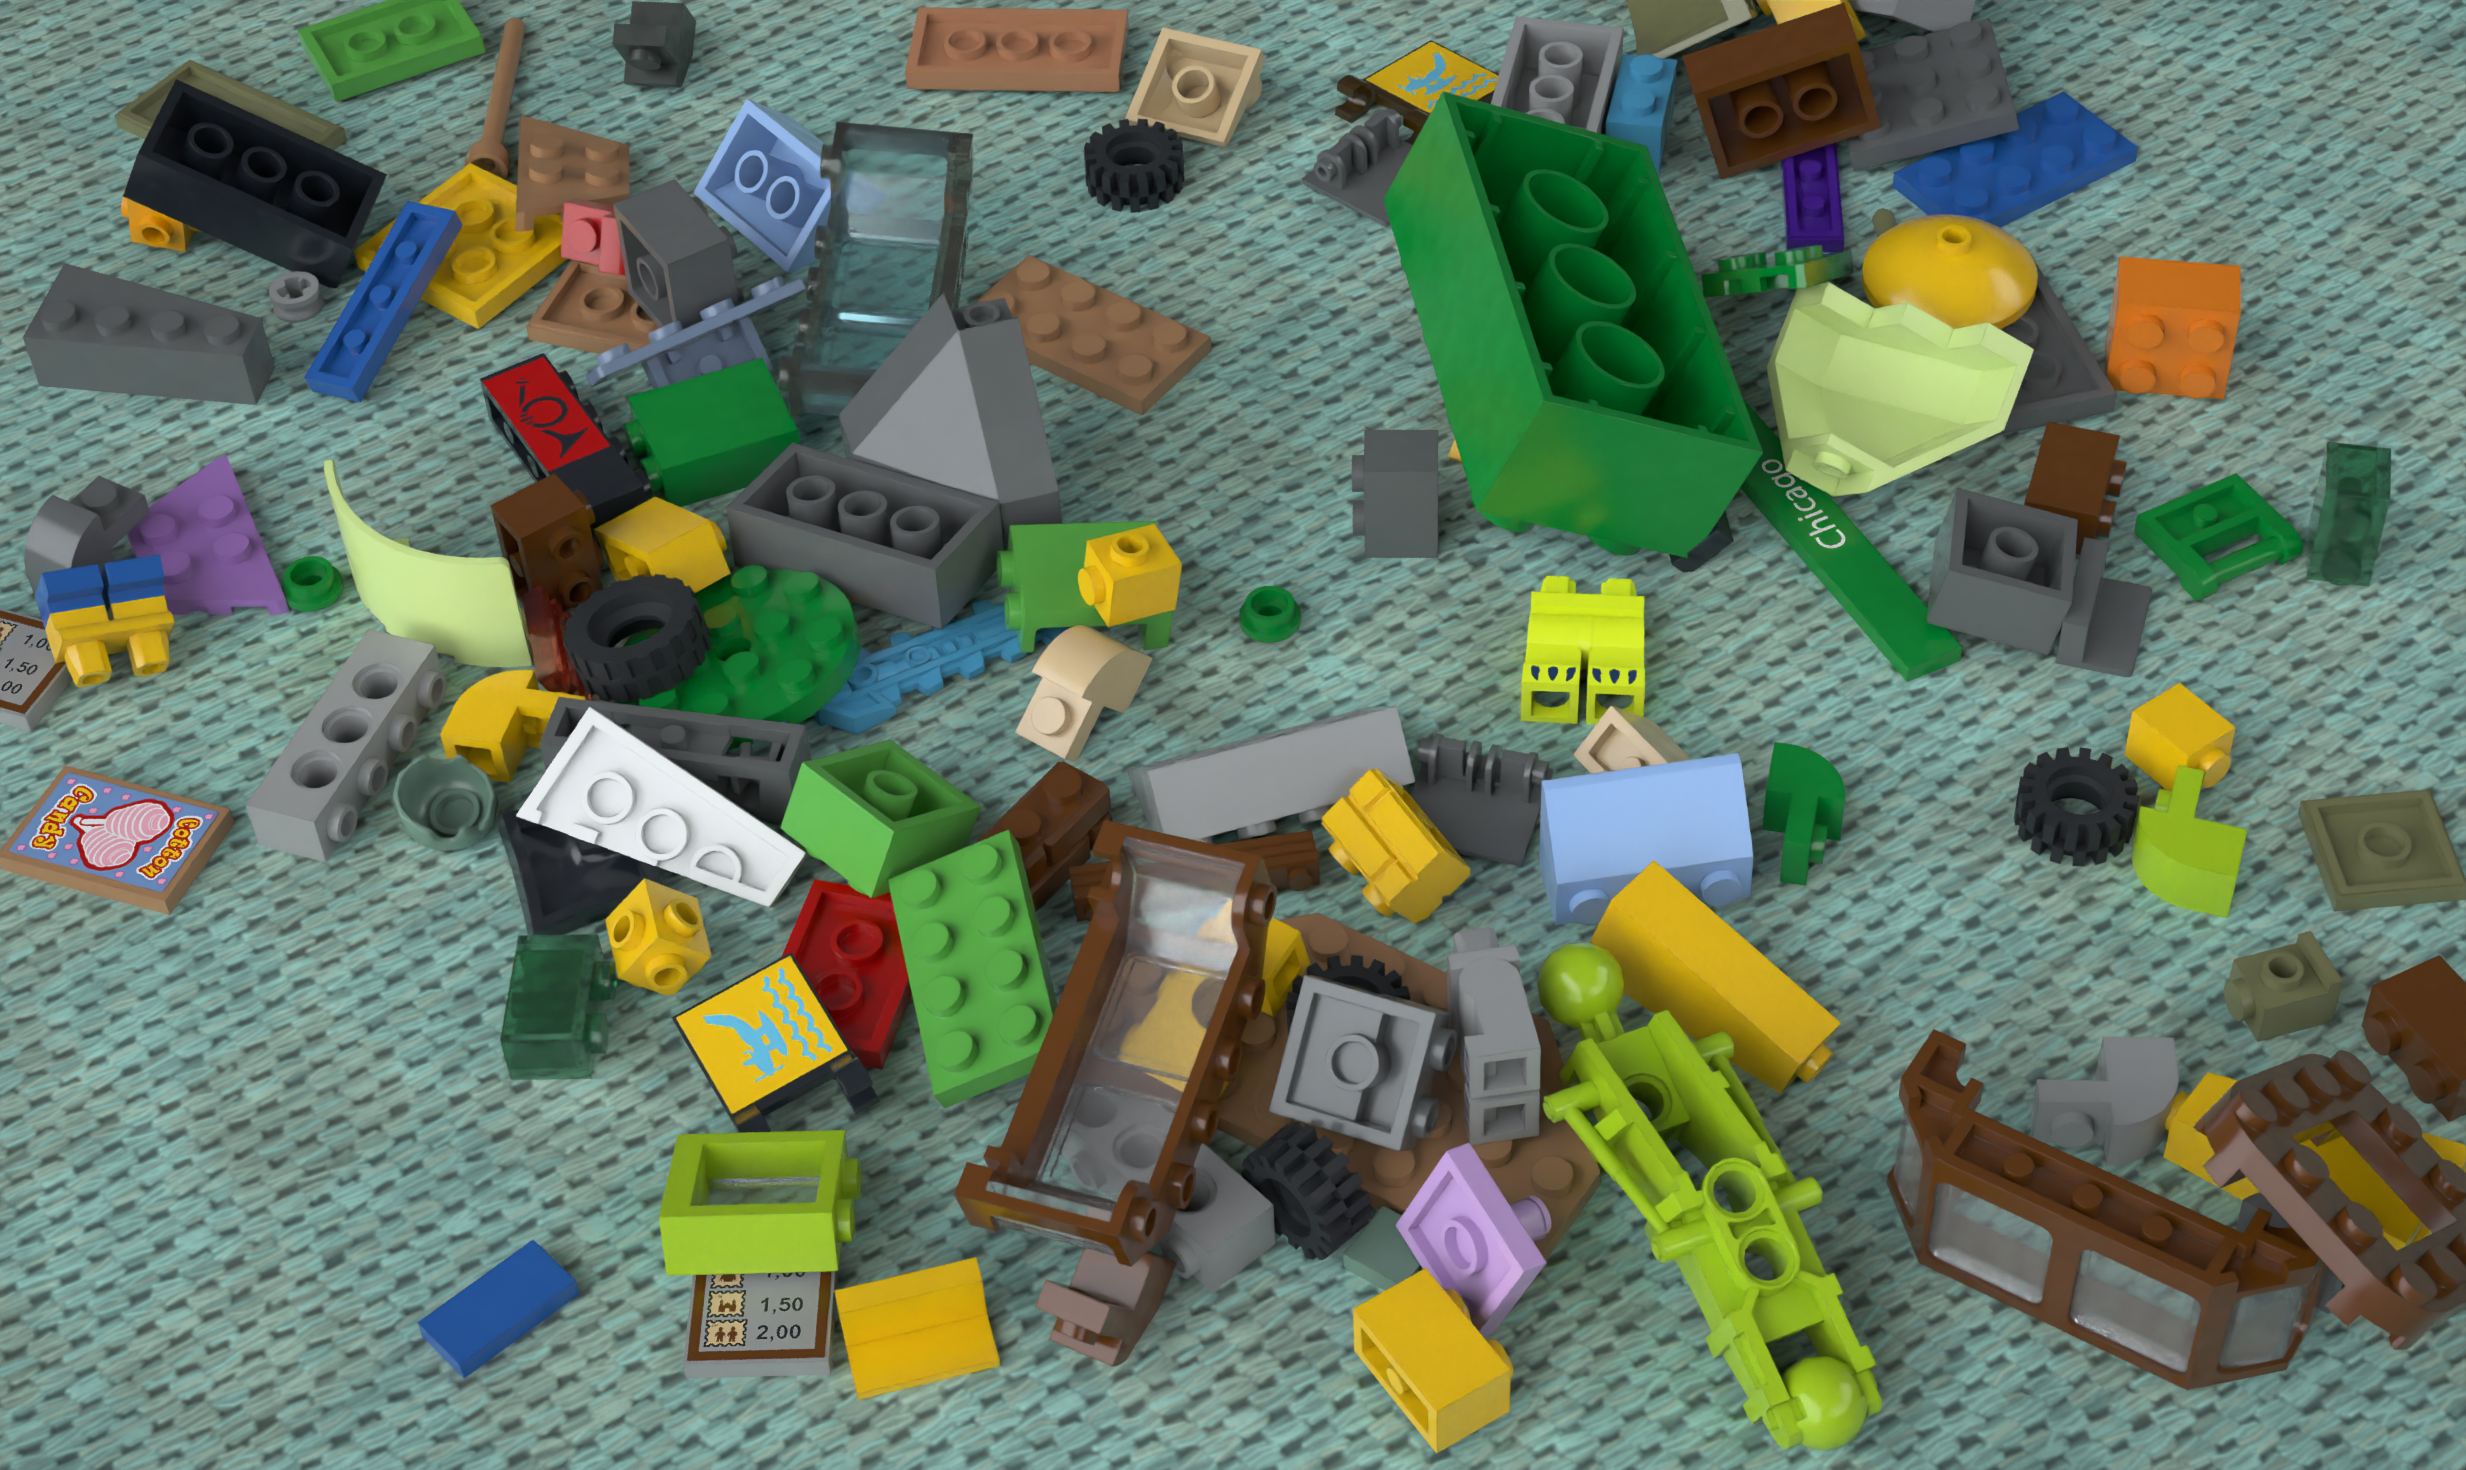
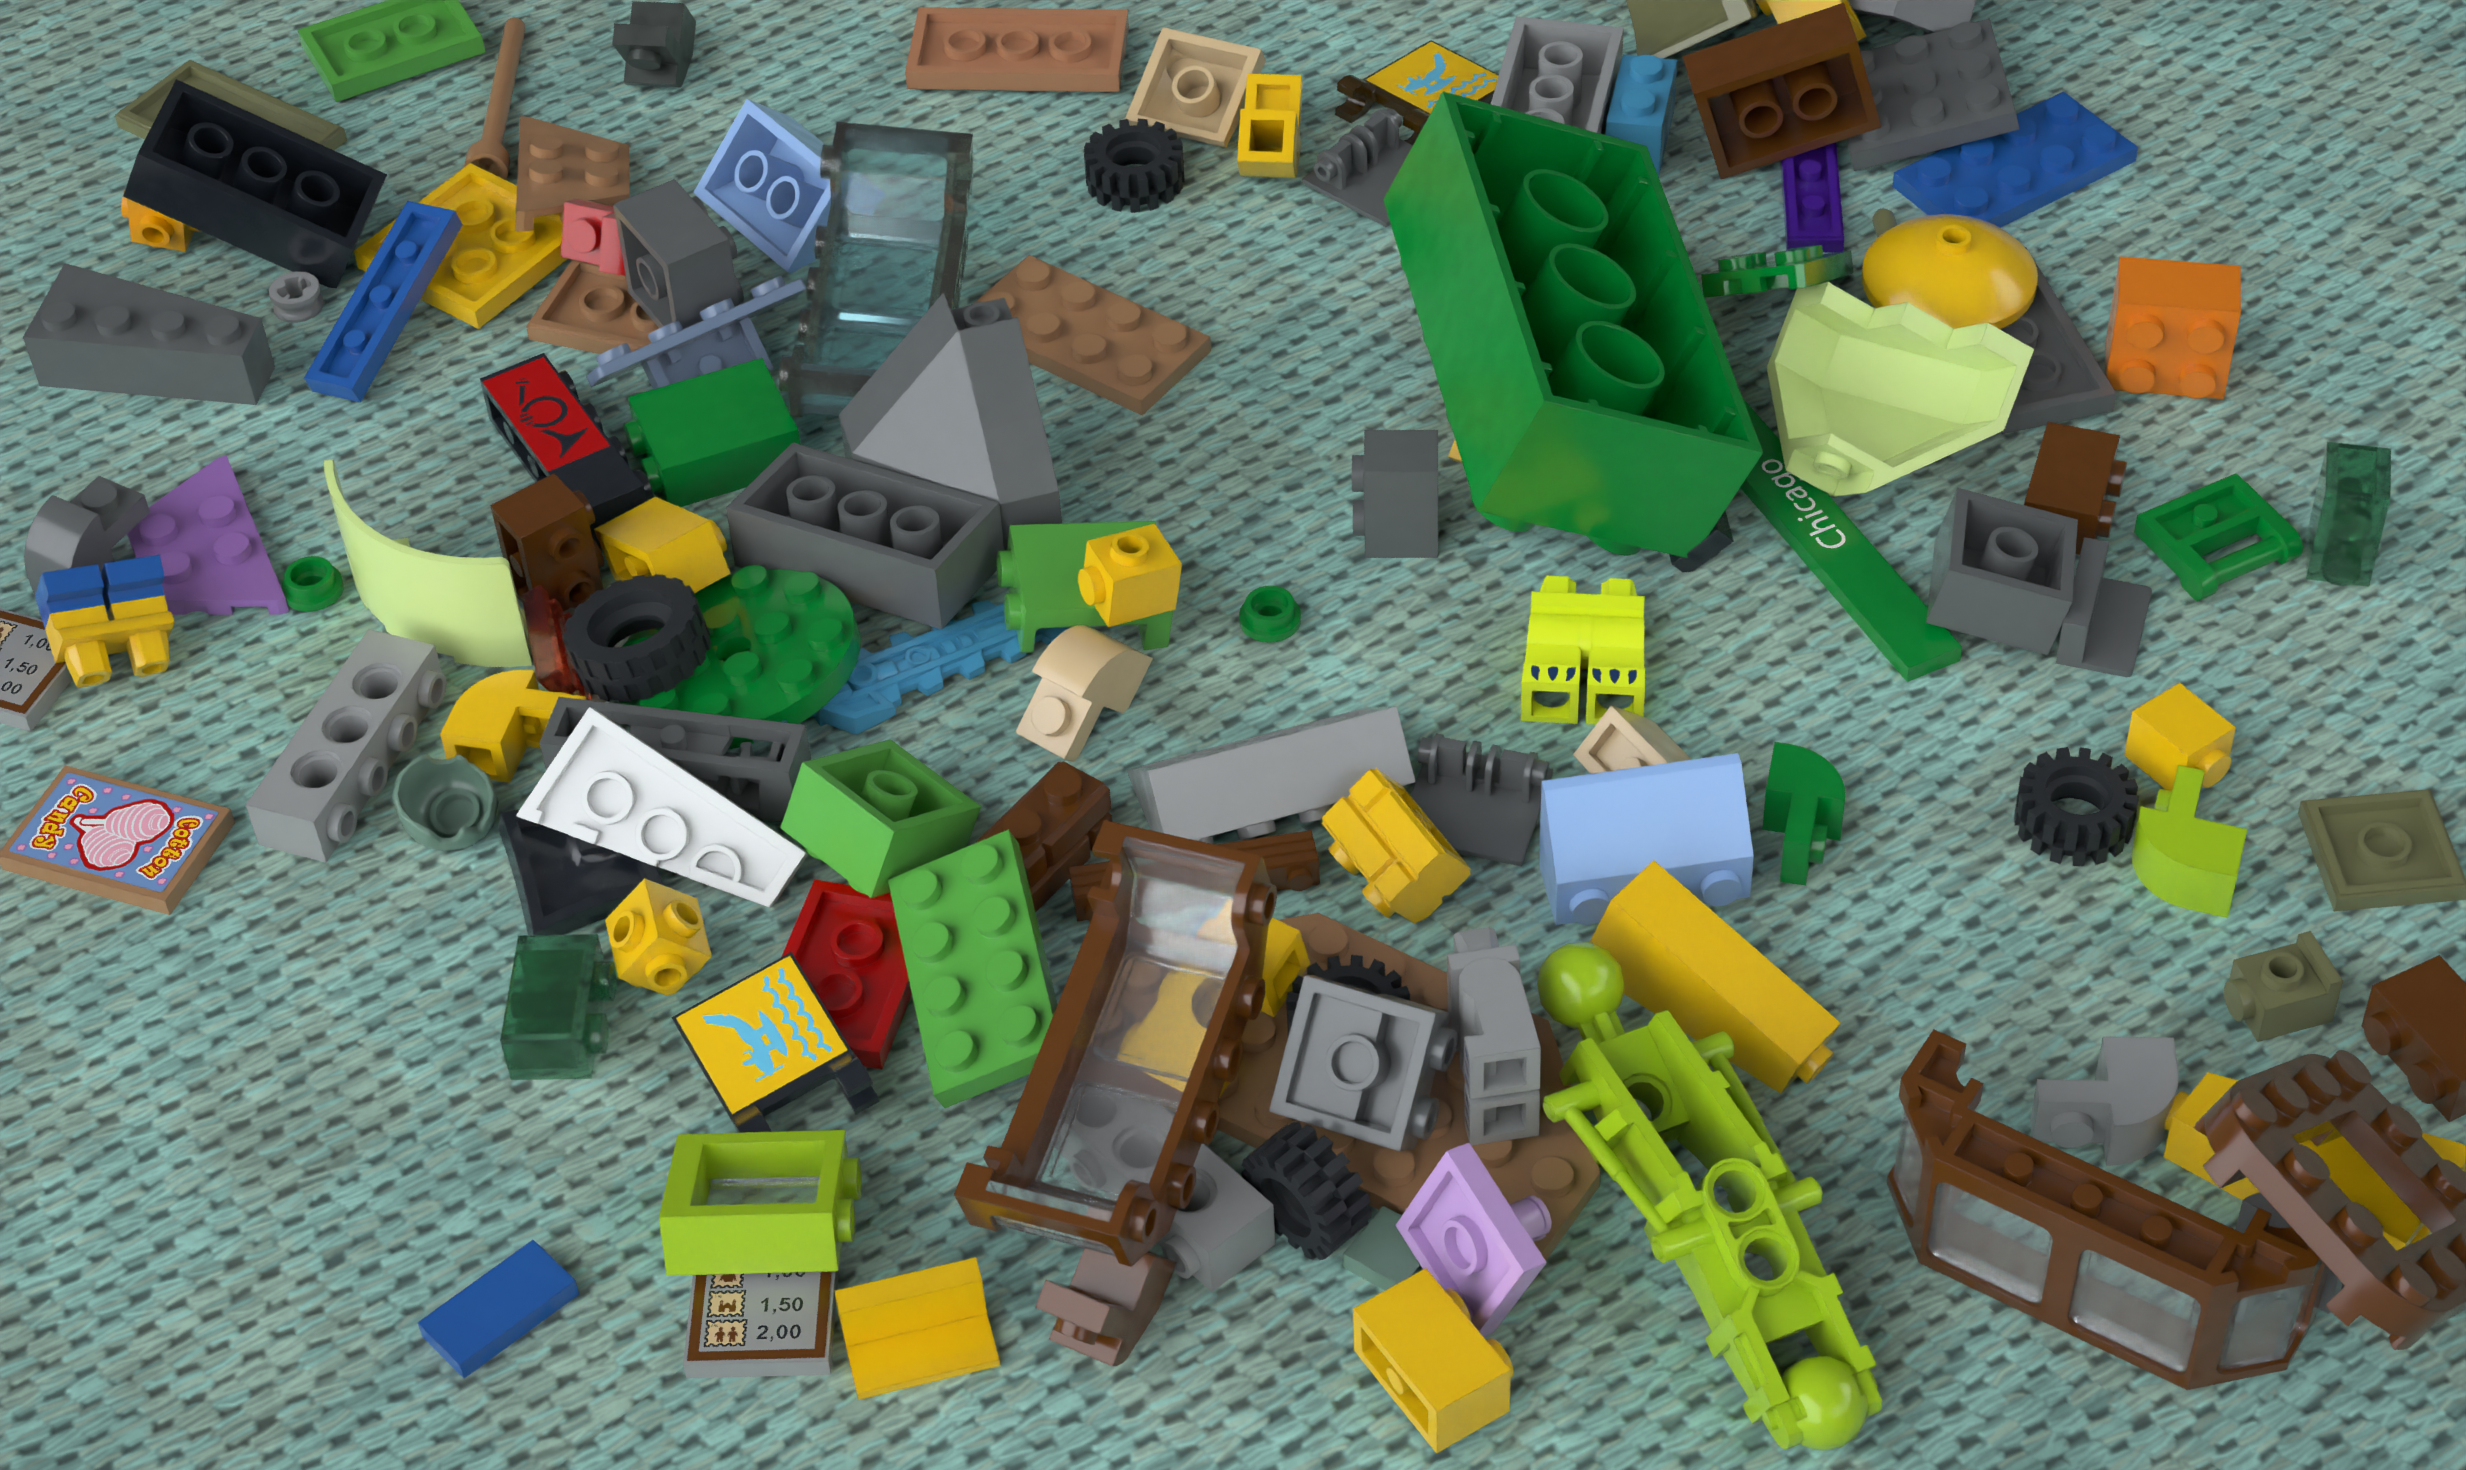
none -> yellow brick [1237,73,1303,178]

